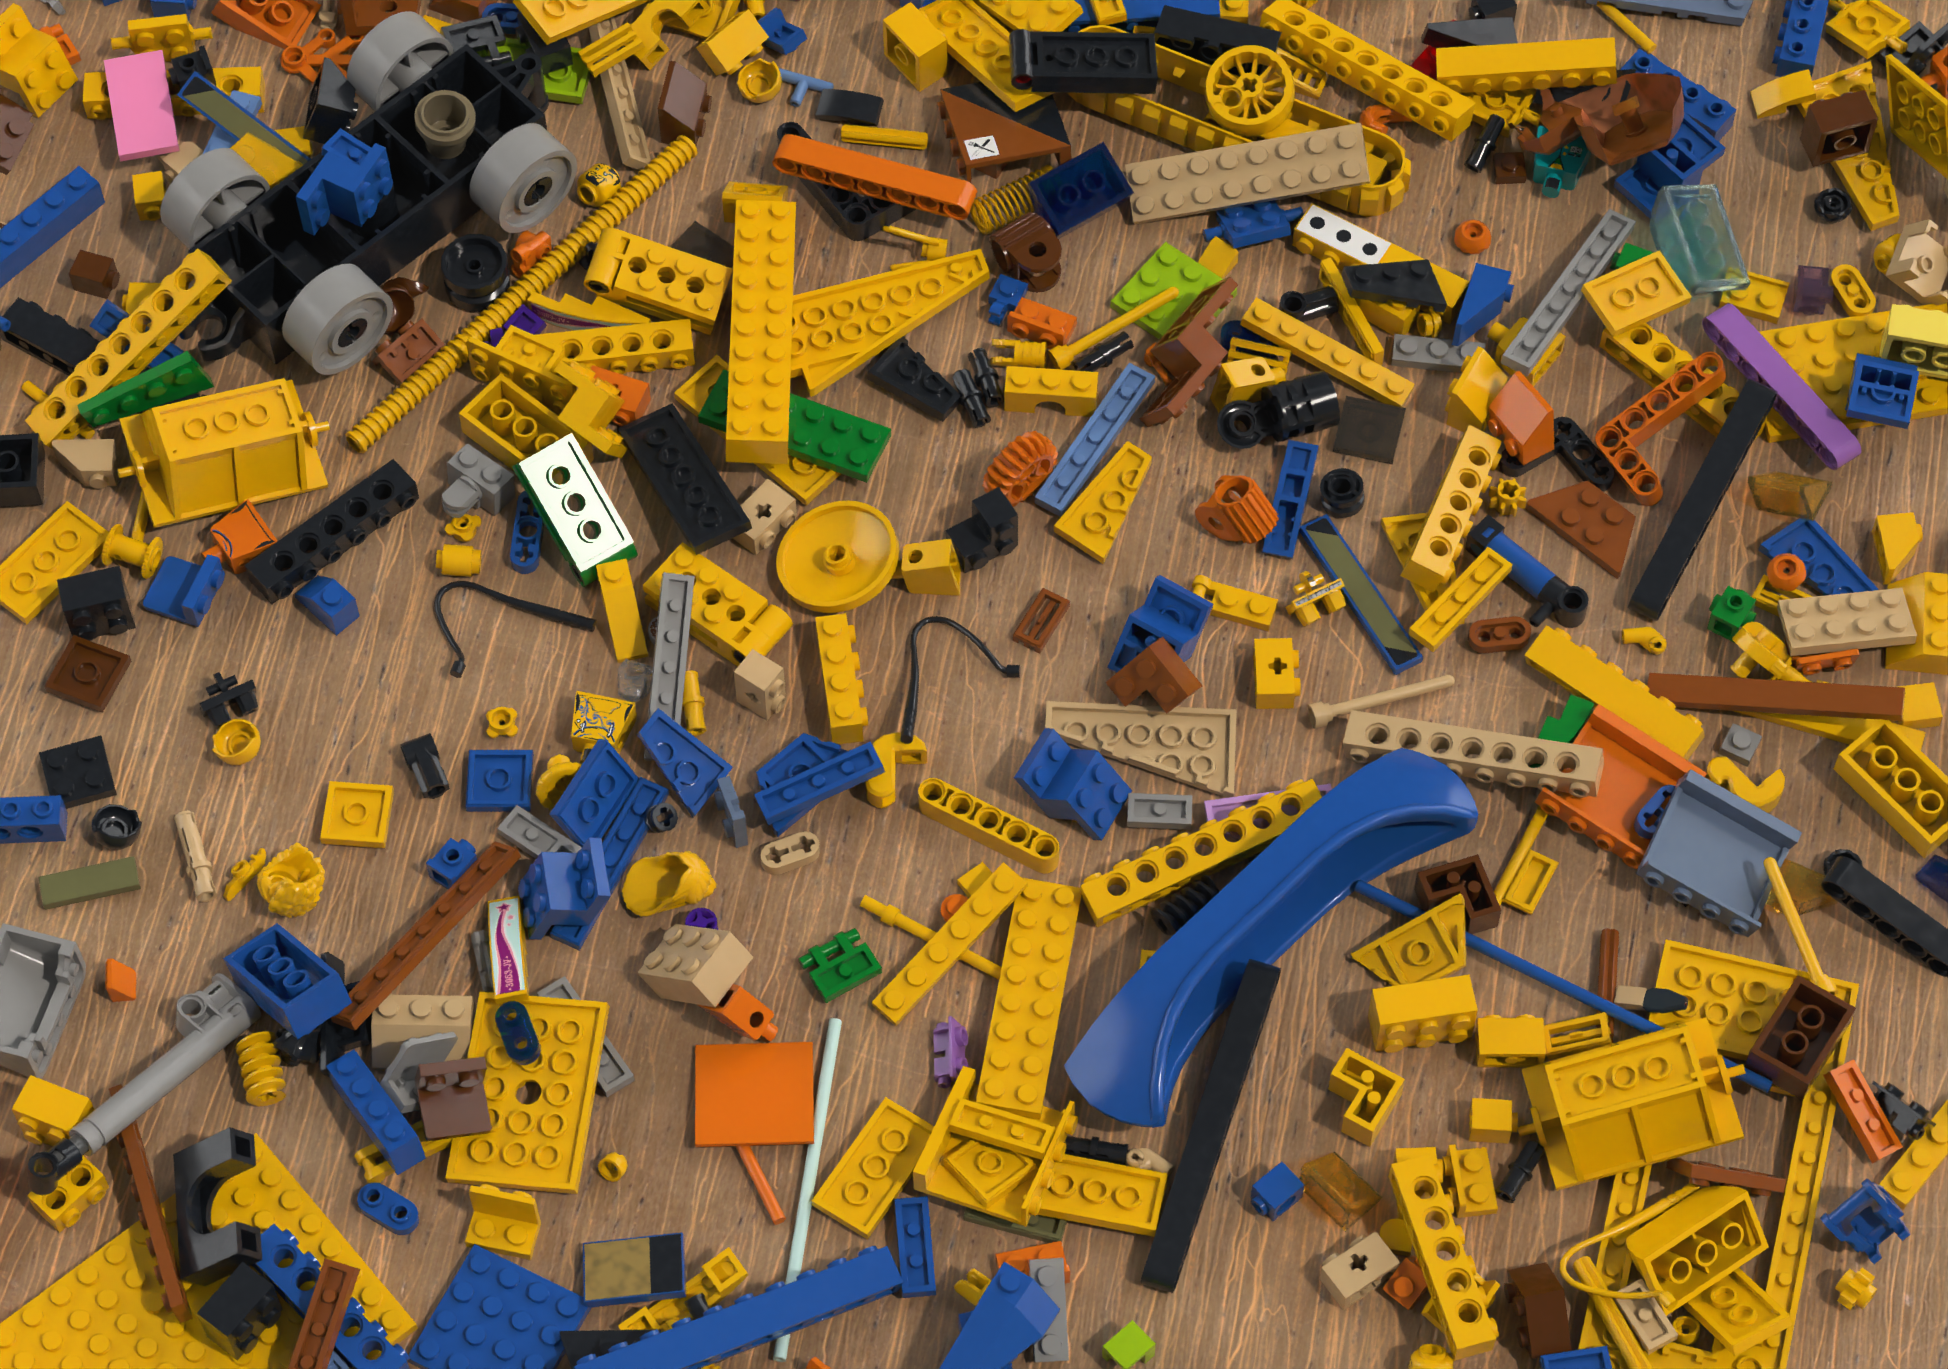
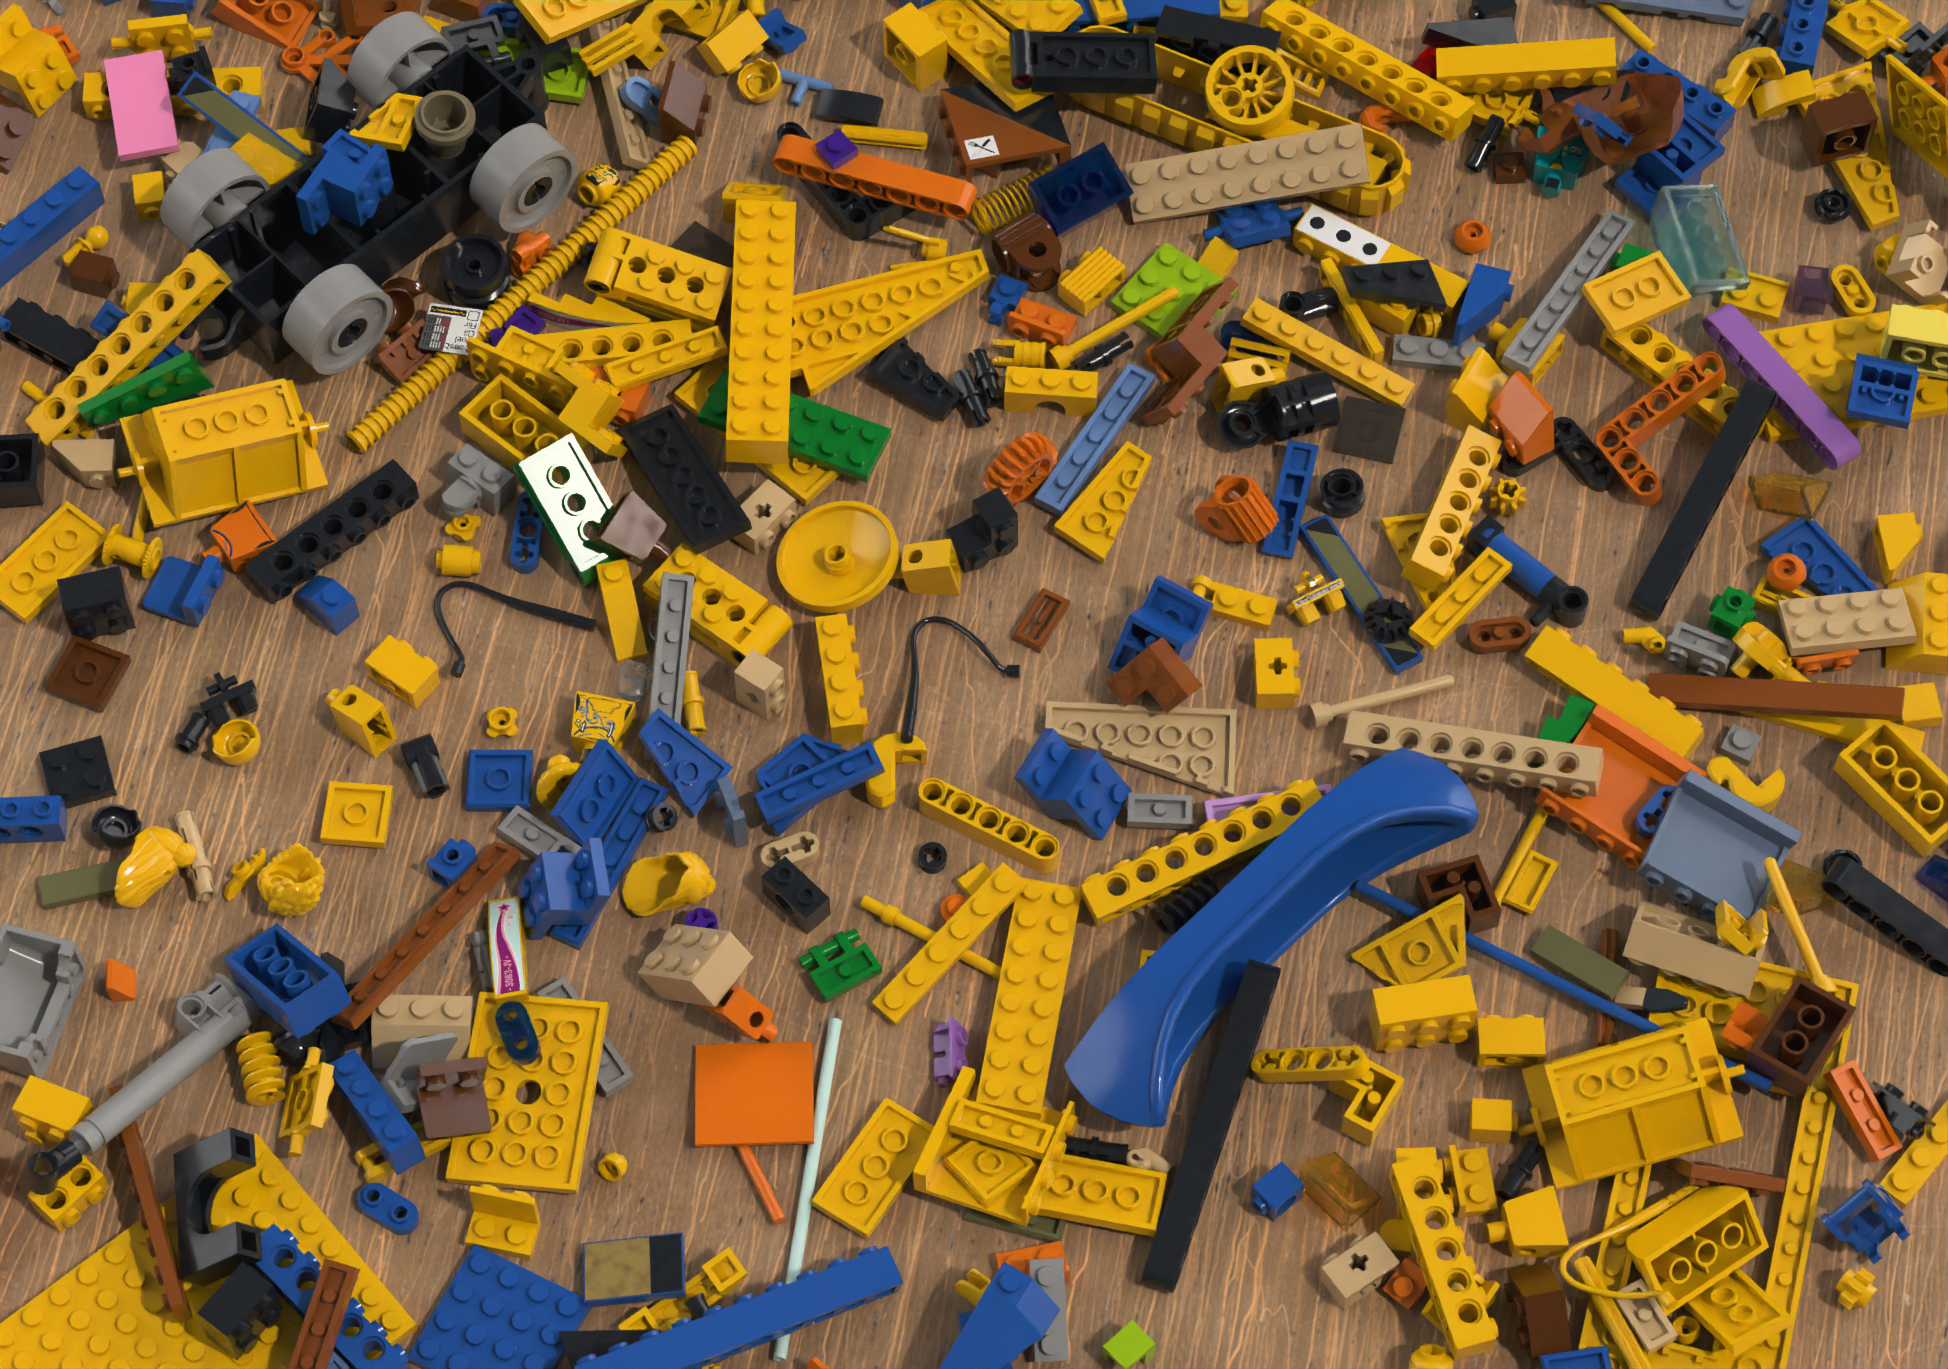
blue plate [894,1196,936,1298] -> none
dark orange wing [1525,481,1636,579] -> none
yellow tile [1544,1012,1612,1060] -> none
none -> yellow axle [61,225,109,269]
none -> yellow hair [115,826,197,908]
none -> black pin [175,712,210,754]
none -> yellow plate [278,1047,334,1157]
none -> yellow torso [326,685,398,759]
none -> yellow wing [349,93,423,152]
none -> yellow brick [365,635,441,709]
none -> sticker [418,303,483,355]
none -> torso [592,490,672,564]
none -> yellow tile [603,325,729,393]
none -> medium blue plate [620,76,662,126]
none -> black brick [761,856,831,935]
none -> dark purple plate [816,129,858,170]
none -> black bush [918,842,947,874]
none -> yellow brick [1058,246,1126,317]
none -> yellow beam [1251,1046,1371,1083]
none -> black gear [1363,596,1414,643]
none -> yellow torso [1485,1185,1569,1258]
none -> olive tile [1530,925,1630,1001]
none -> blue plate [1571,102,1633,147]
none -> tan slope [1622,901,1767,997]
none -> light grey bracket [1664,620,1737,677]
none -> yellow animal [1713,47,1786,110]
none -> yellow bracket [1715,899,1769,956]
none -> orange bracket [1721,1001,1768,1051]
none -> black axle [1737,12,1778,55]

